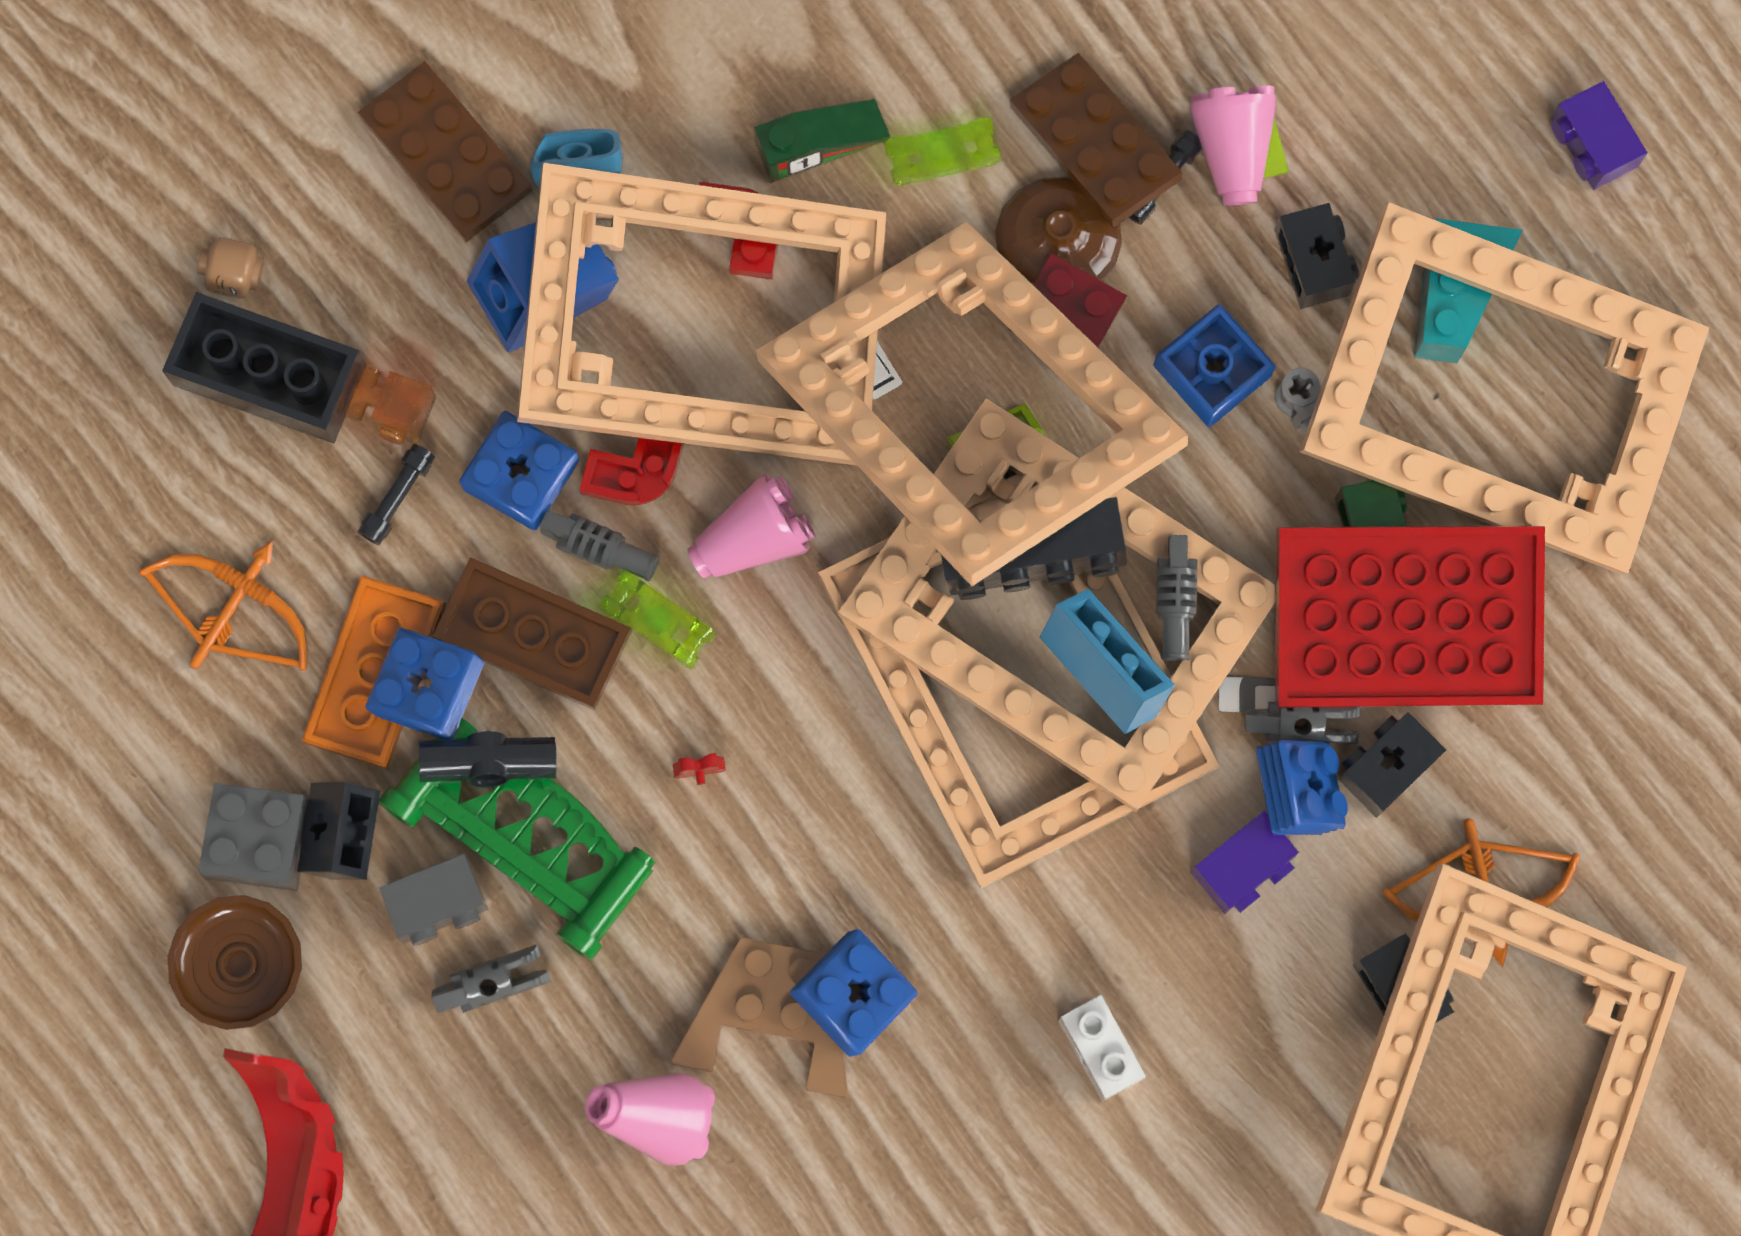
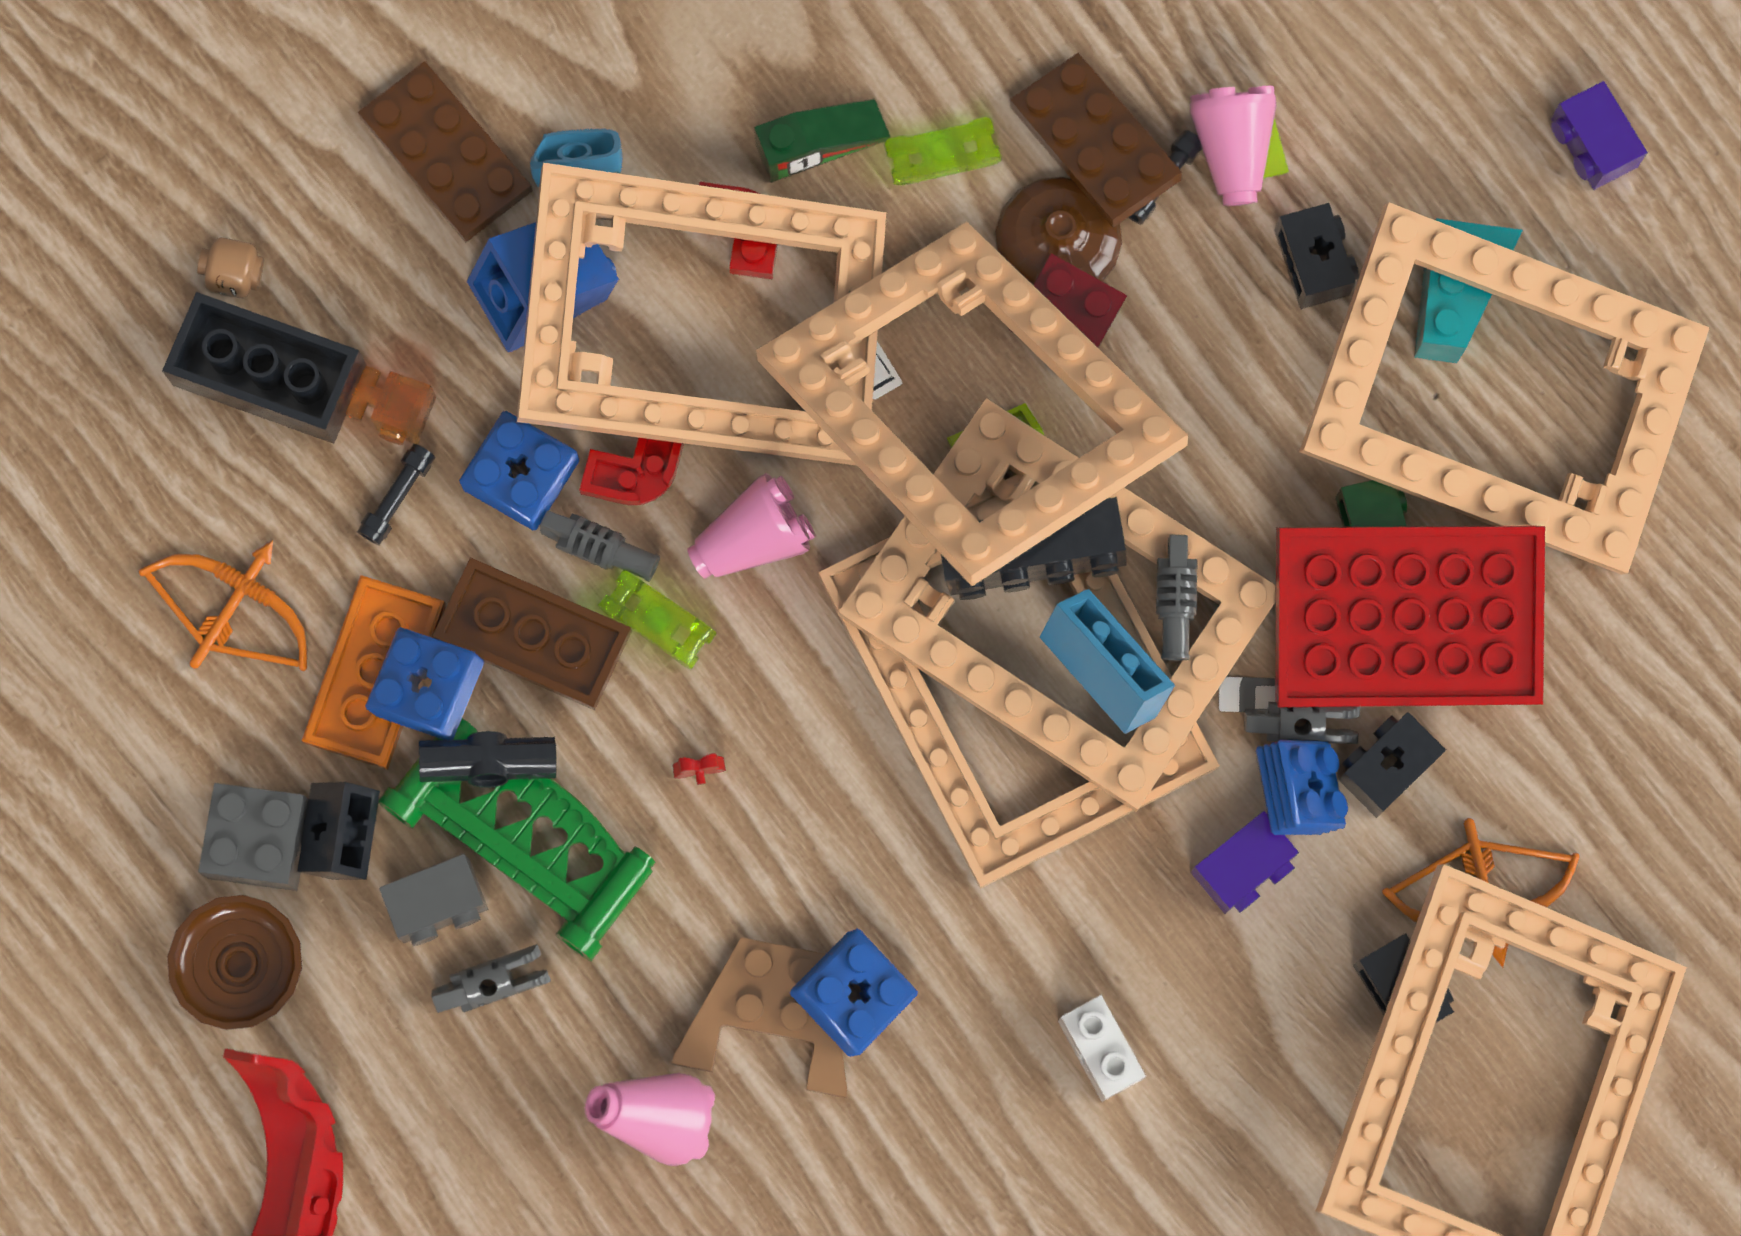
blue brick [1153,304,1276,427] -> none
light grey connector [1275,368,1321,459] -> none

